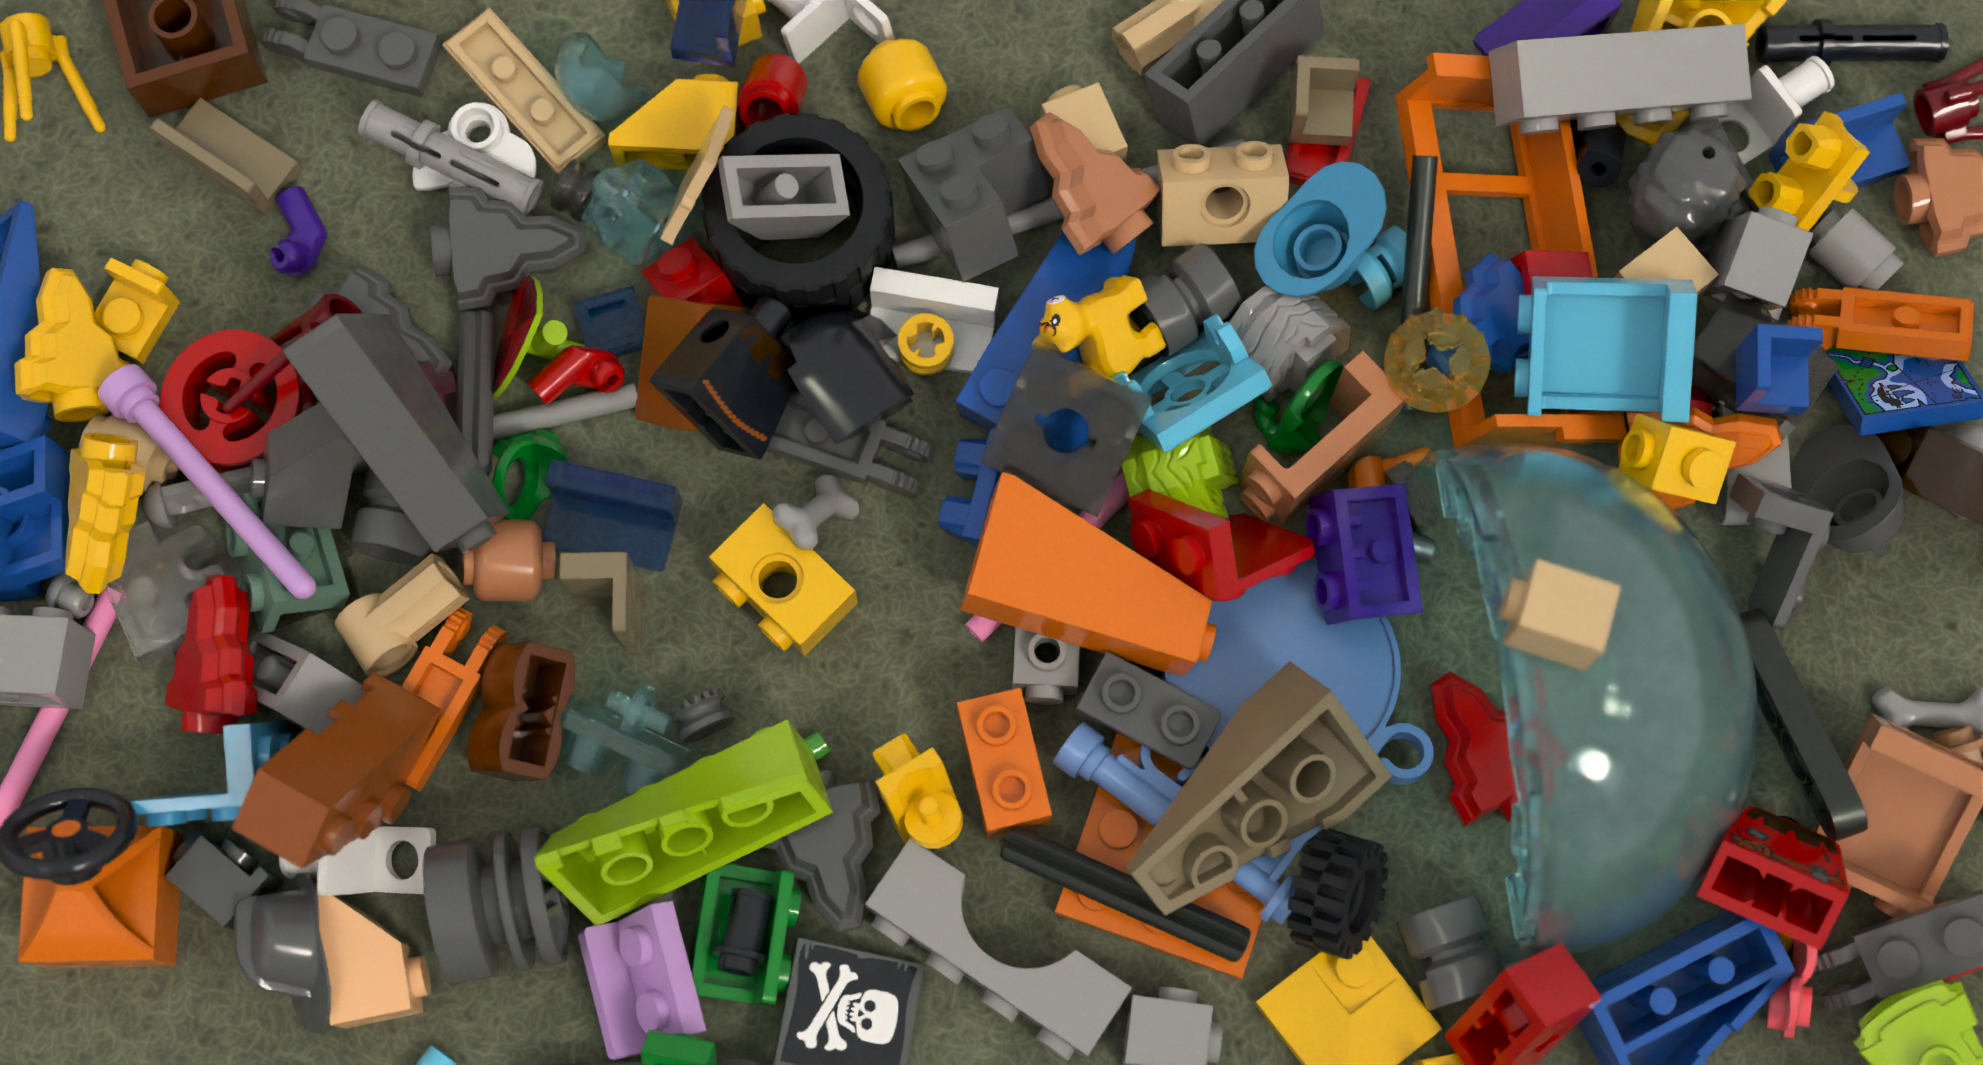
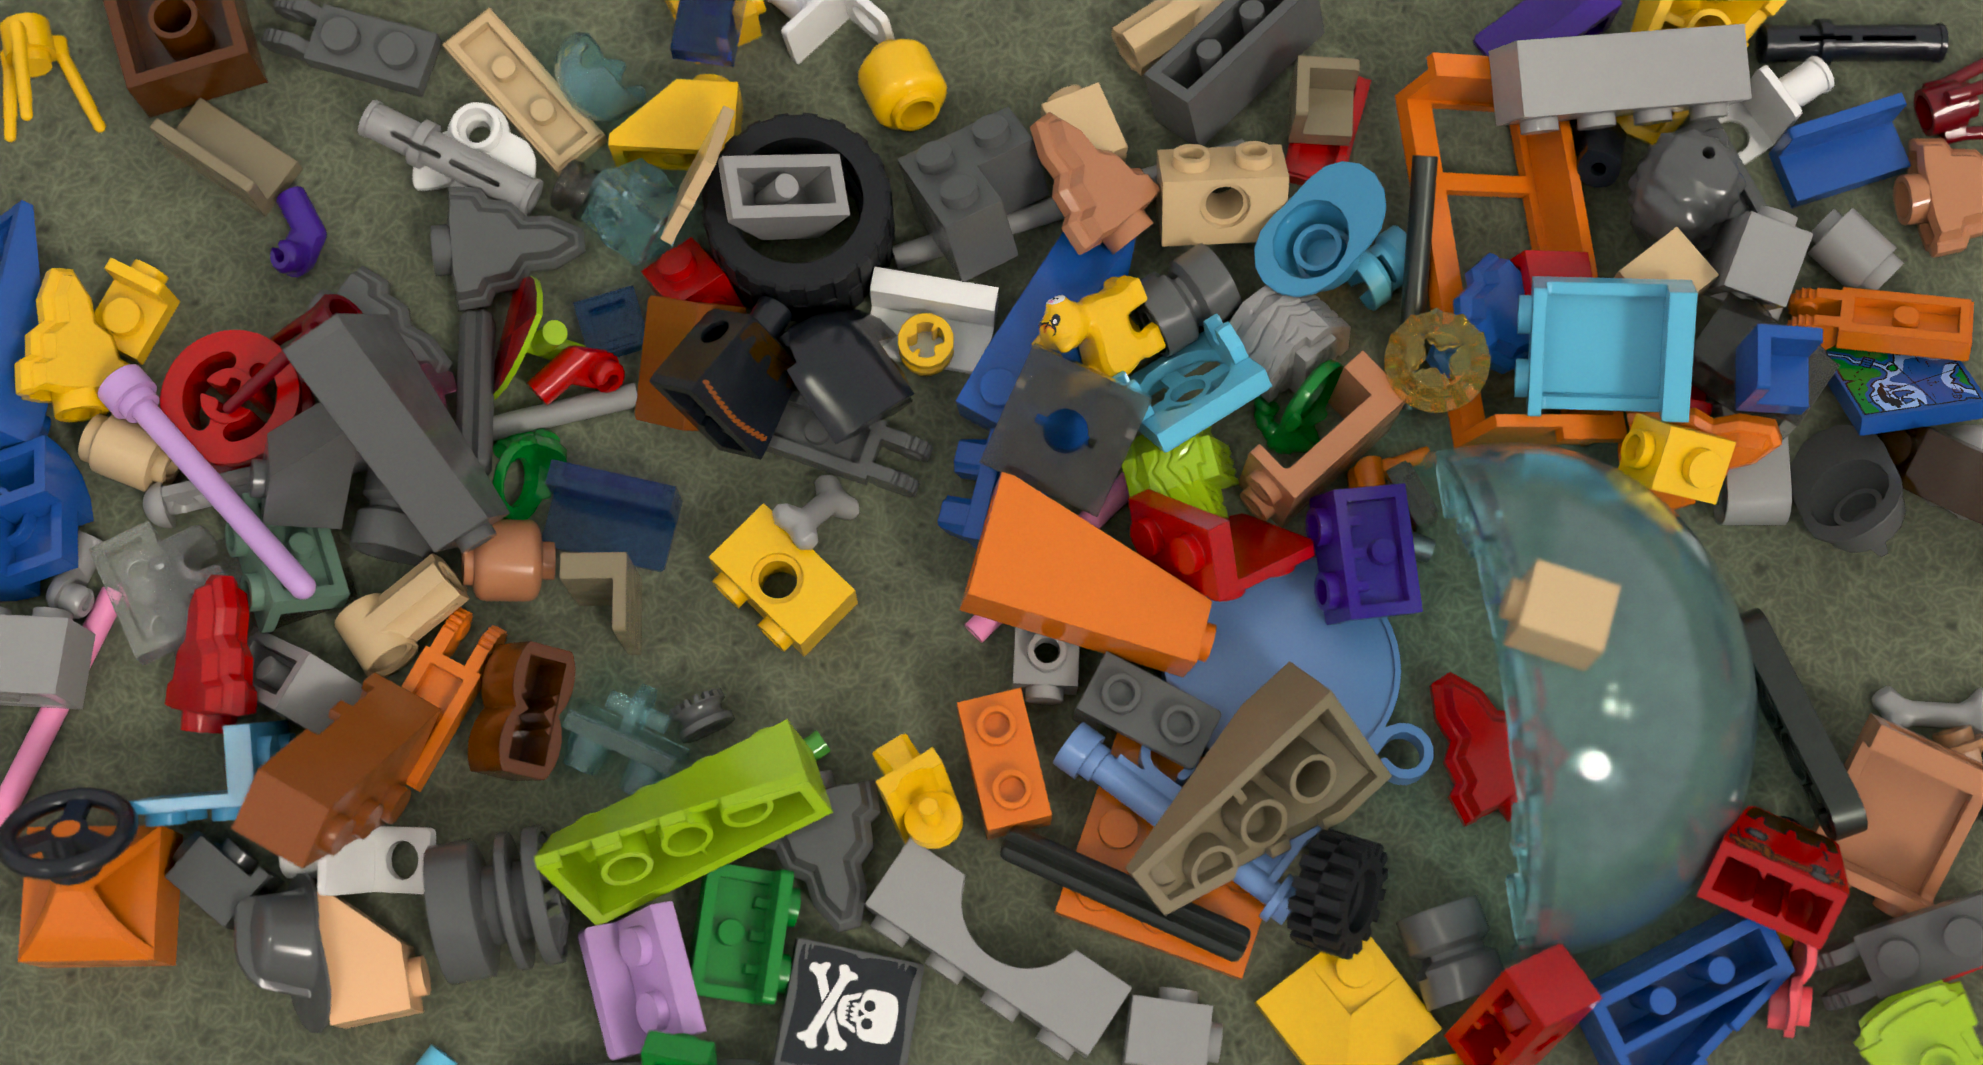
yellow rock [65,433,145,594] -> none
black pin [713,888,774,977] -> none
red brick [737,53,808,126] -> none
dark grey bracket [1729,473,1834,630] -> none
yellow hips [1748,111,1870,231] -> none

